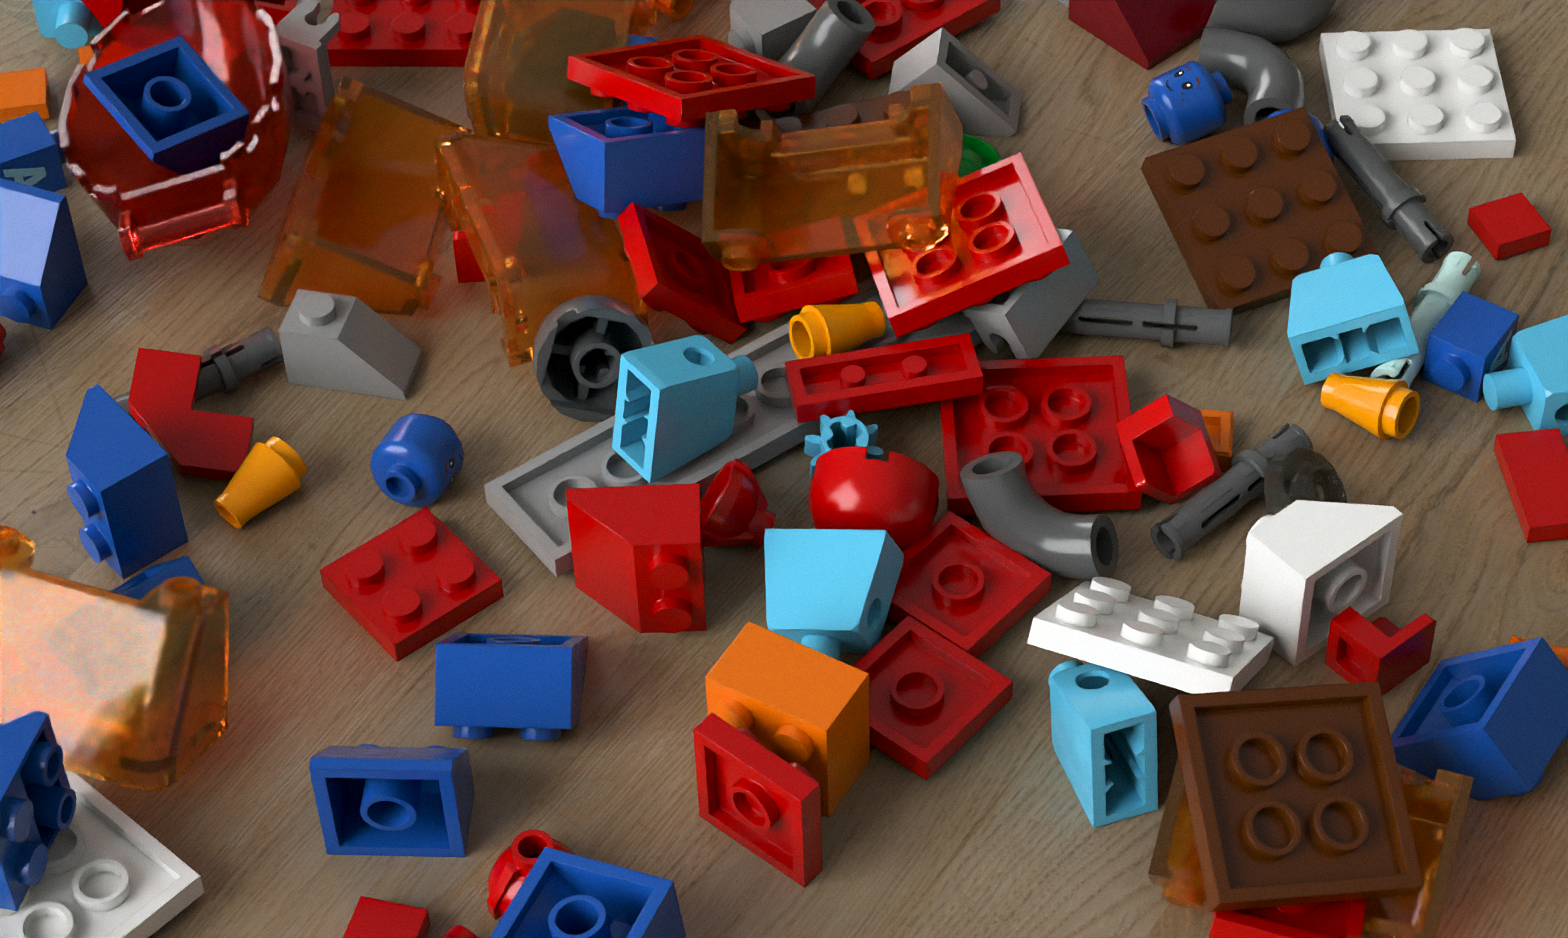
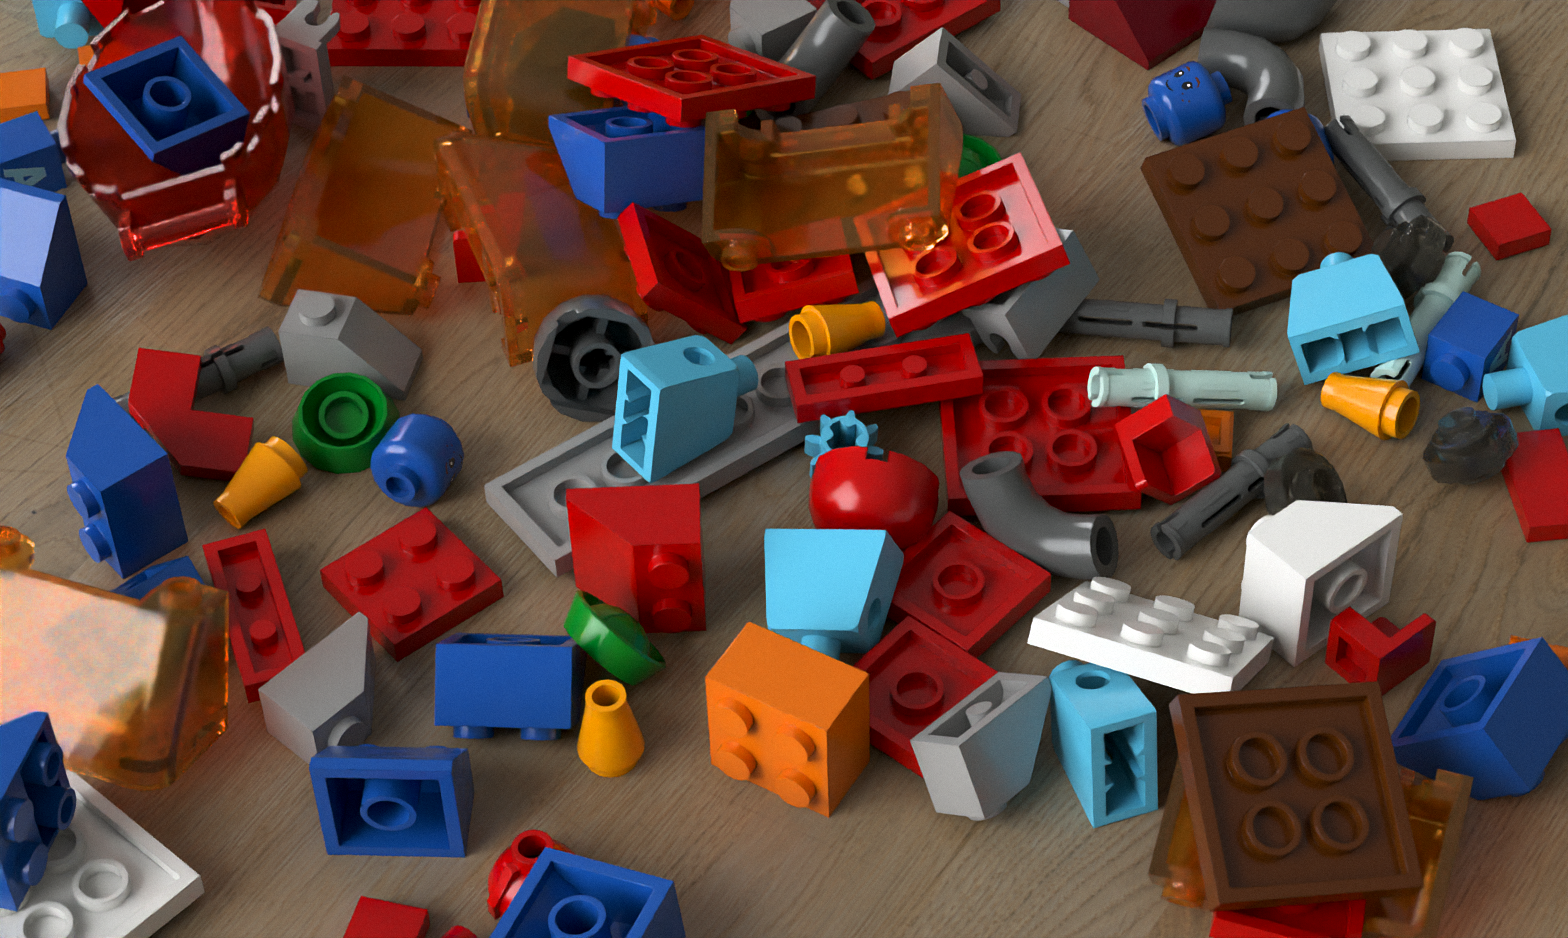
red plate [693,712,823,888] -> none
red piece [701,458,776,548] -> none
none -> red plate [202,528,305,703]
none -> light grey slope [258,612,376,765]
none -> green hat [292,372,400,474]
none -> green hat [563,590,666,686]
none -> light orange cone [577,680,645,777]
none -> light grey slope [910,672,1052,821]
none -> light aqua pin [1087,363,1277,411]
none -> clear smoke plate [1371,215,1446,300]
none -> clear smoke plate [1423,407,1519,485]

